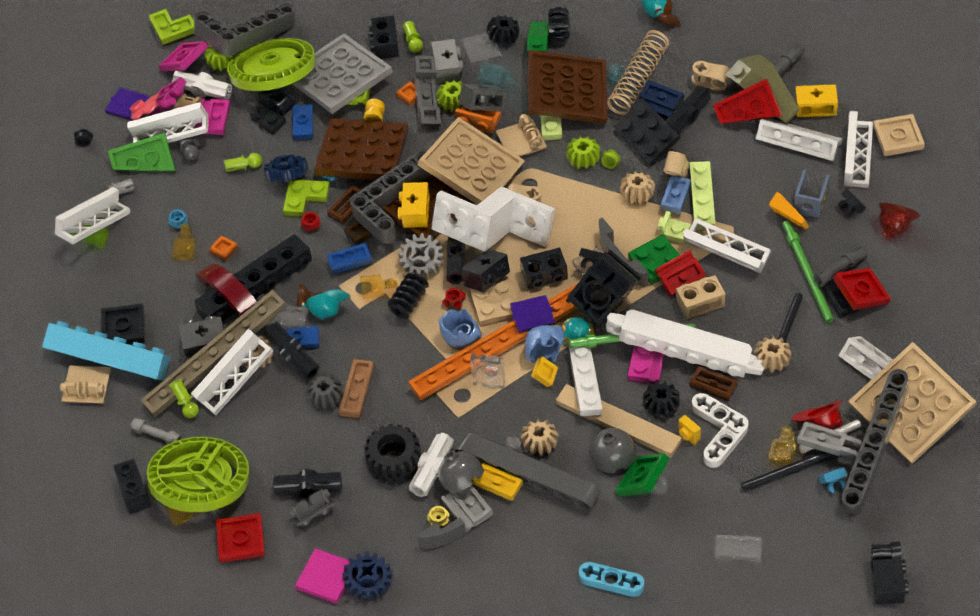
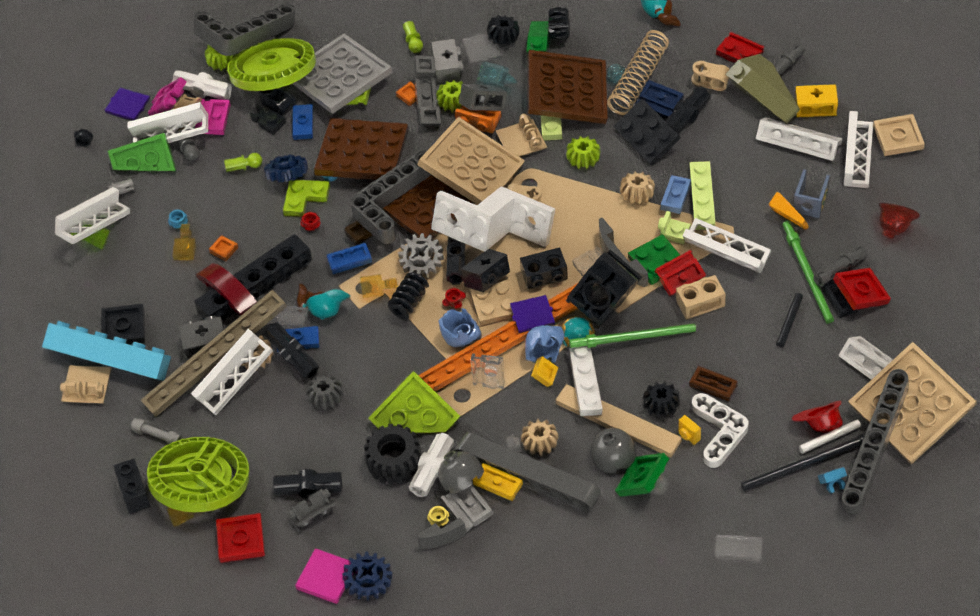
coral plate [130,93,159,120] -> none
lime plate [148,9,194,45] -> none
dark pink tile [158,41,209,72] -> none
lime pin [169,378,199,419] -> none
reddish brown tile [327,185,361,225] -> none
medium nougat tile [339,359,375,419] -> none
yellow wheel [363,99,385,122] -> none
black brick [368,15,399,59] -> none
yellow brick [398,182,430,228] -> none
black tile [579,248,603,269] -> none
medium azure beam [579,562,644,597] -> none
lime plate [601,150,621,169] -> none
white hinge [605,309,764,378] -> none
dark pink plate [628,345,665,383] -> none
tan piece [663,151,689,178] -> none
red wing [713,79,783,124] -> none
tan gear [754,335,791,373] -> none
clear yellow plate [768,426,797,464] -> none
light grey hinge [797,422,862,461] -> none
black tile [838,188,866,217] -> none
black hinge [870,541,909,604] -> none
none -> lime plate [368,371,461,433]
none -> red plate [716,32,764,63]

